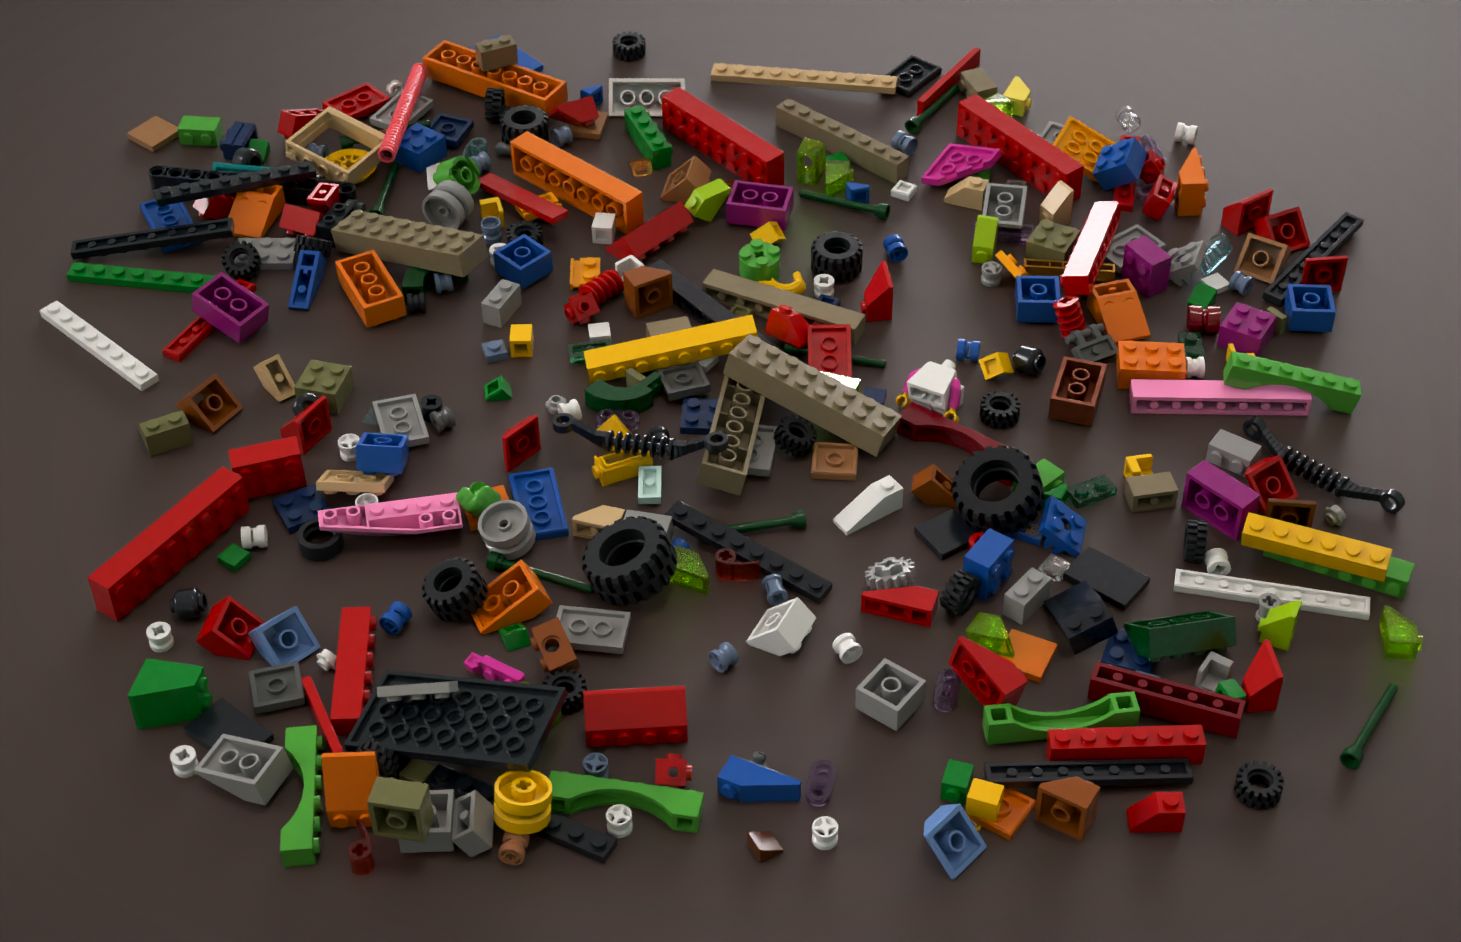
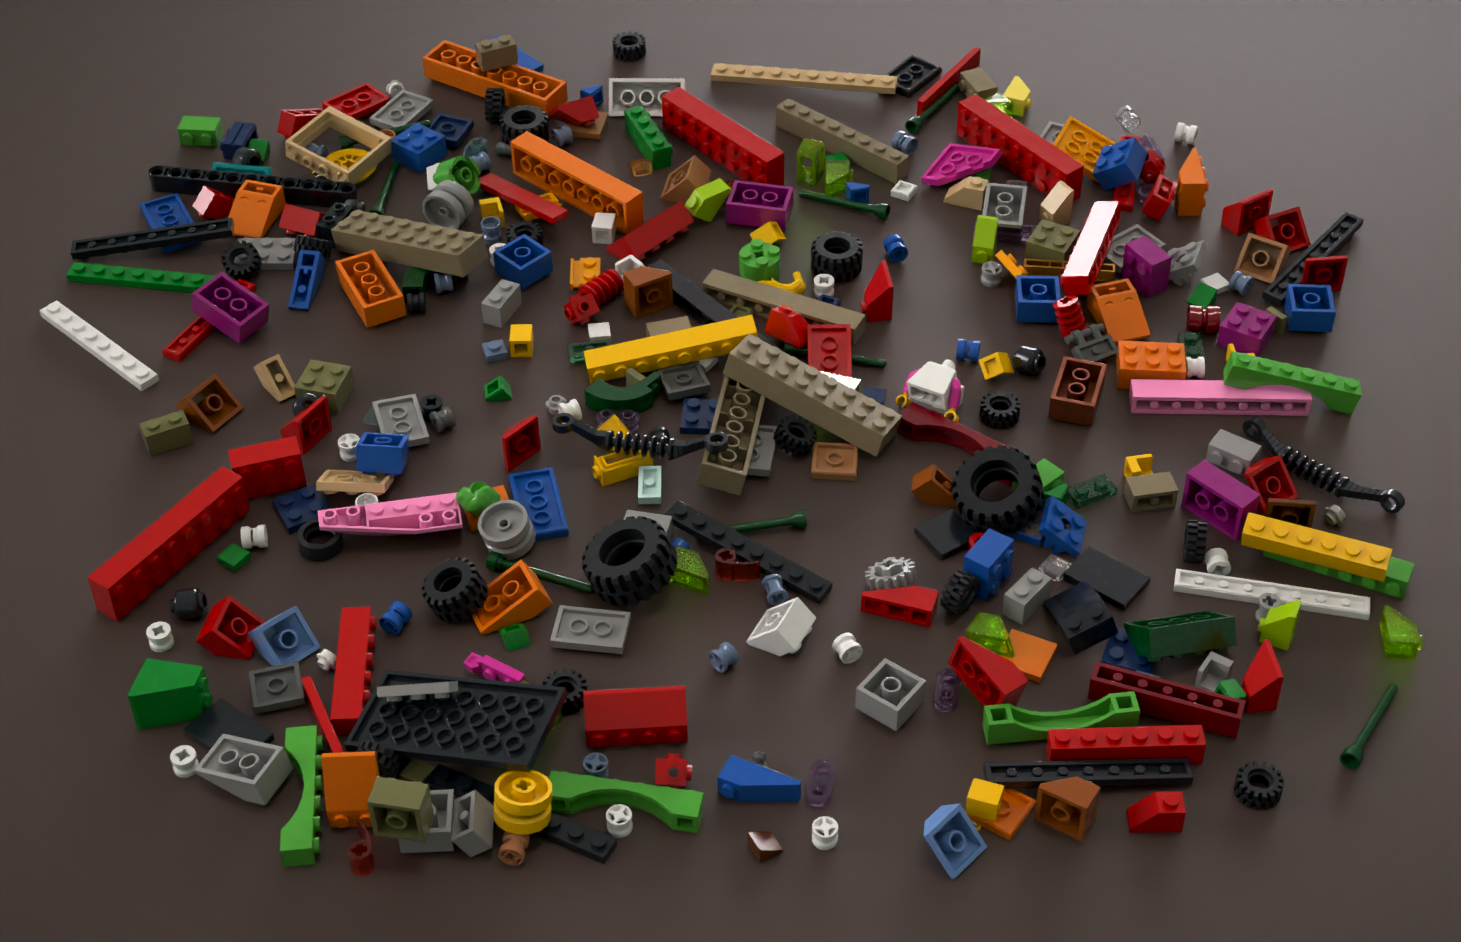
medium nougat tile [127,116,179,152] -> none
black plate [153,161,317,207] -> none
red slope [307,182,340,214] -> none
coral piece [378,63,428,163] -> none
dark orange brick [530,617,580,675] -> none
tan slope [572,505,625,540] -> none
white slope [833,475,903,536] -> none
green brick [940,759,974,805] -> none
clear light blue slope [1200,234,1233,275] -> none

